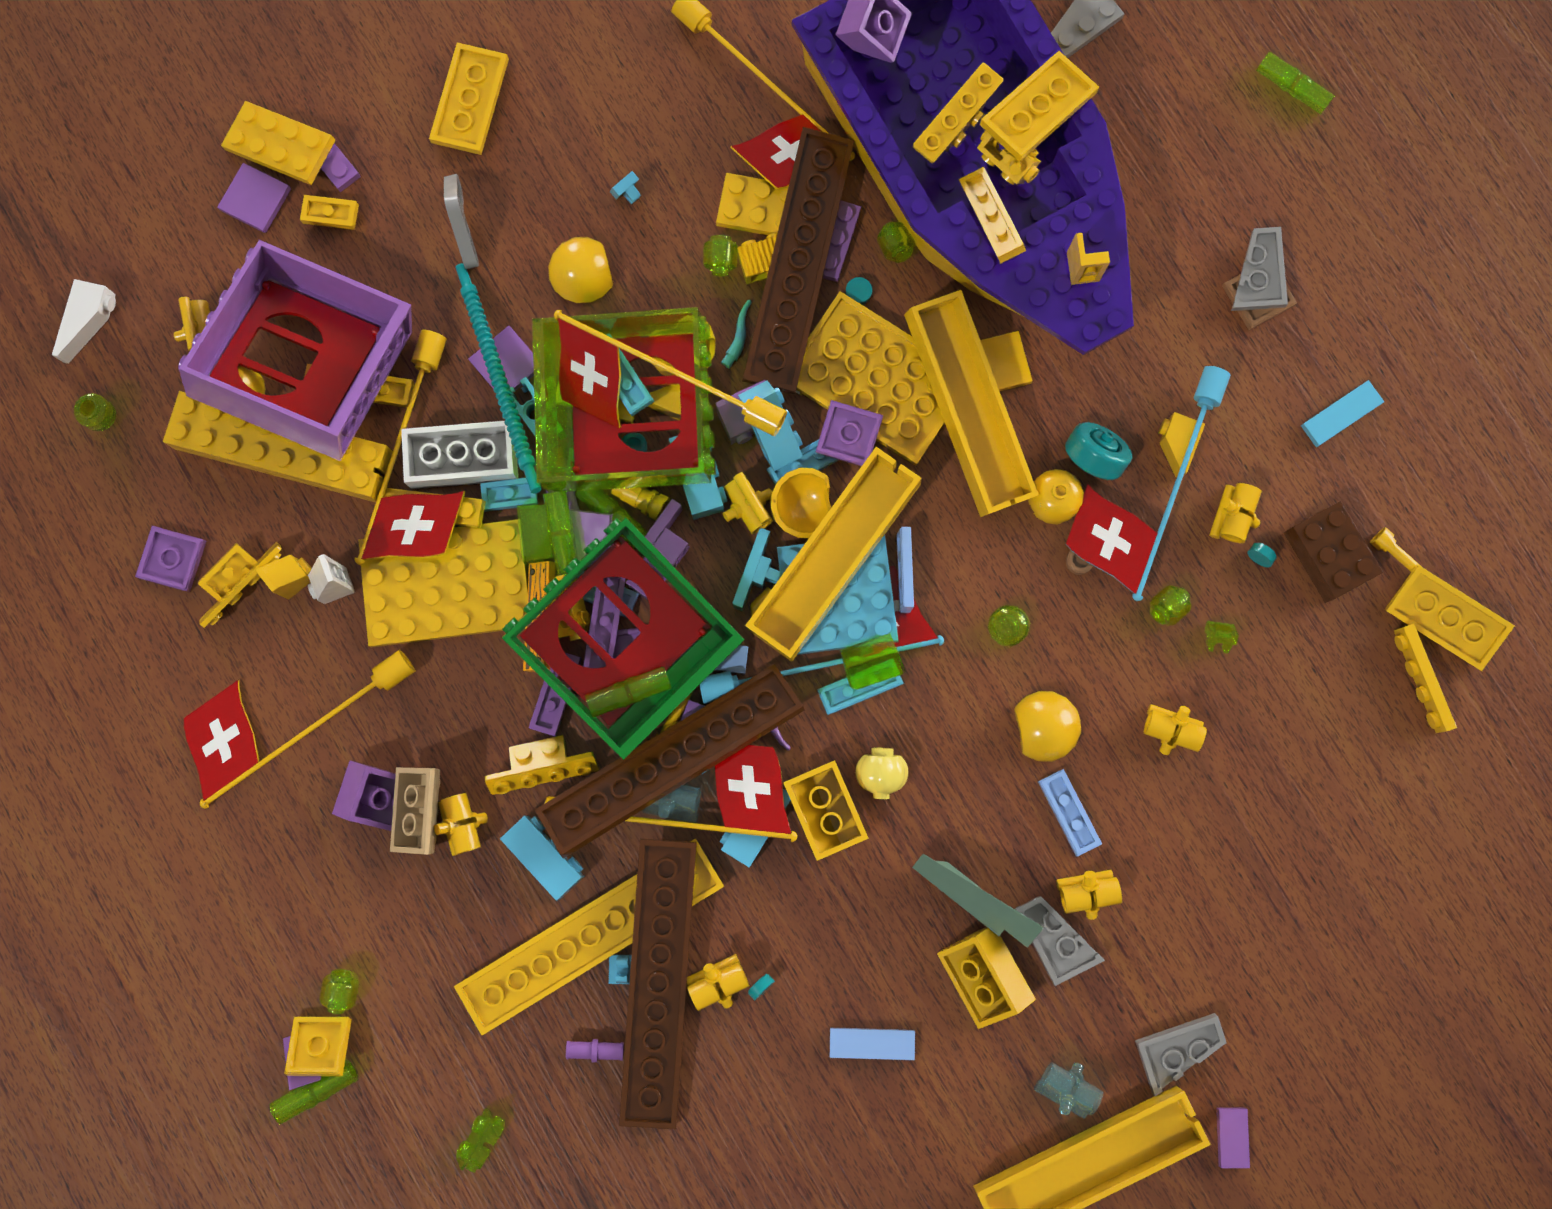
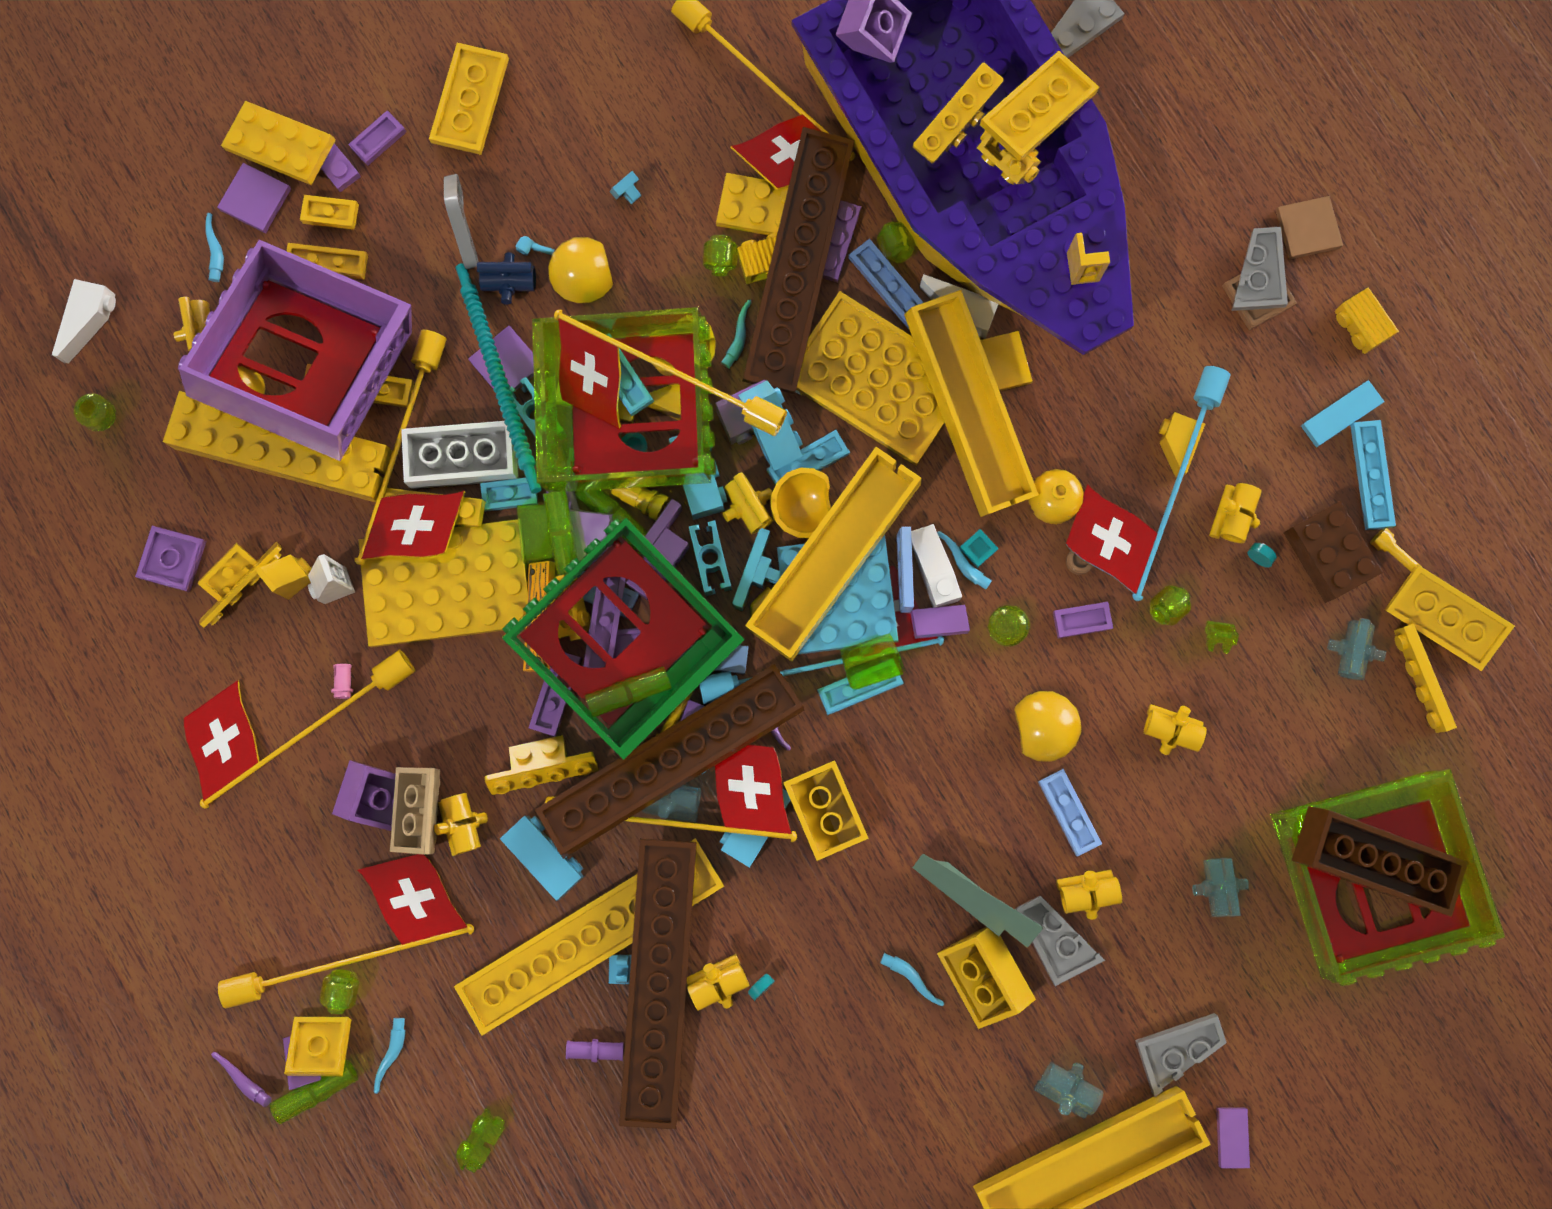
medium lavender tile [815,400,883,466] -> none
light blue tile [829,1028,915,1060] -> none
teal tile [845,277,872,305] -> none
light yellow plant [855,748,908,799] -> none
yellow plate [959,167,1026,264] -> none
teal wheel [1065,422,1132,480] -> none
clear neon green axle [1256,51,1335,115] -> none
none -> medium azure animal [206,213,224,282]
none -> medium lavender animal [211,1052,272,1107]
none -> flag [218,854,474,1009]
none -> yellow tile [287,243,368,280]
none -> bright pink pin [331,664,354,699]
none -> medium lavender tile [348,110,406,166]
none -> medium azure animal [374,1018,406,1094]
none -> dark blue pin [477,252,536,305]
none -> medium azure hand [516,236,555,256]
none -> medium azure piece [689,520,732,596]
none -> medium blue plate [848,239,924,331]
none -> medium azure animal [880,953,944,1006]
none -> medium lavender tile [910,605,970,639]
none -> white slope [911,524,962,608]
none -> white slope [920,274,998,339]
none -> medium azure animal [937,531,992,589]
none -> teal plate [959,529,999,568]
none -> medium lavender tile [1053,602,1113,639]
none -> clear light blue pin [1192,857,1249,917]
none -> clear neon green door [1270,769,1505,986]
none -> medium nougat tile [1276,196,1343,259]
none -> reddish brown brick [1292,806,1468,917]
none -> clear light blue pin [1327,619,1386,680]
none -> yellow brick [1335,287,1399,354]
none -> medium azure plate [1350,420,1396,530]

